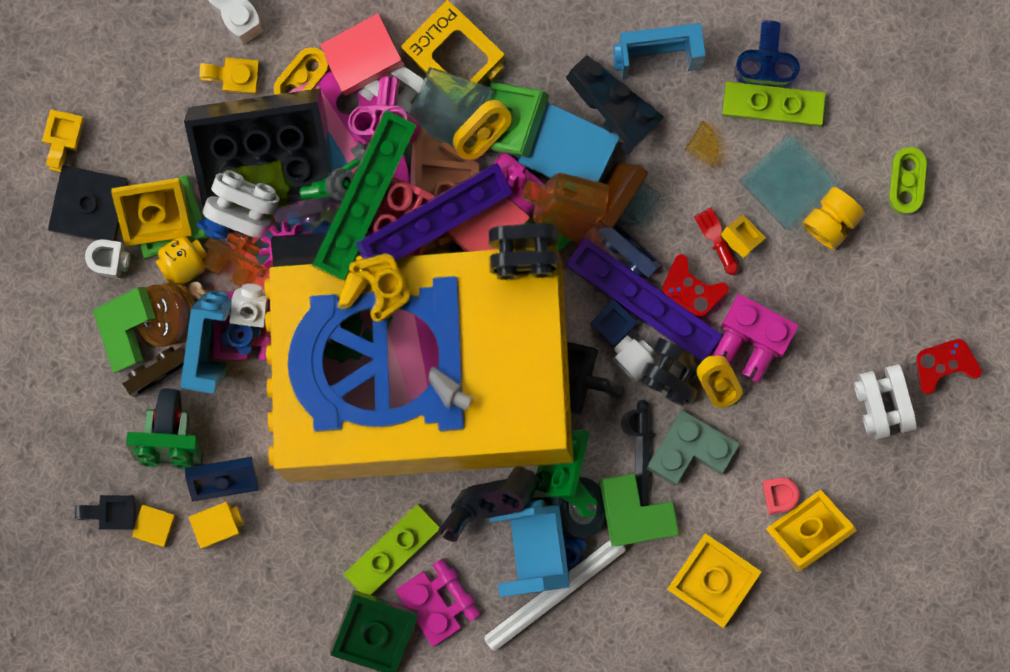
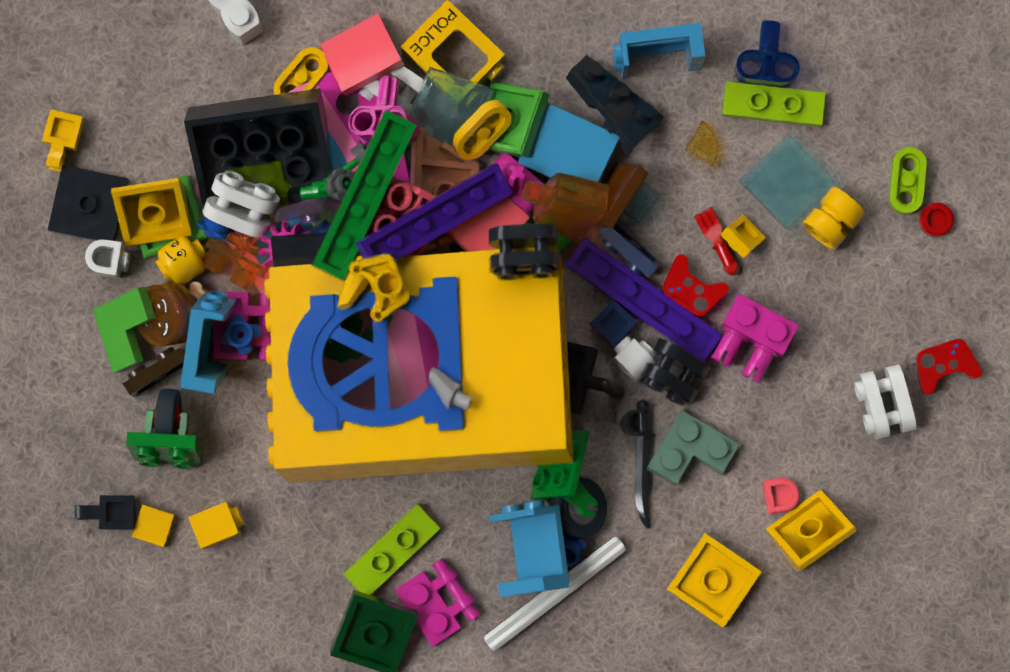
dark blue plate [185,457,259,502] -> none
yellow plate [199,57,259,95] -> none
white plate [230,284,268,328] -> none
black beam [438,466,539,542] -> none
bright green tile [599,474,679,547] -> none
yellow plate [696,356,743,408] -> none
none -> red tile [919,203,954,237]

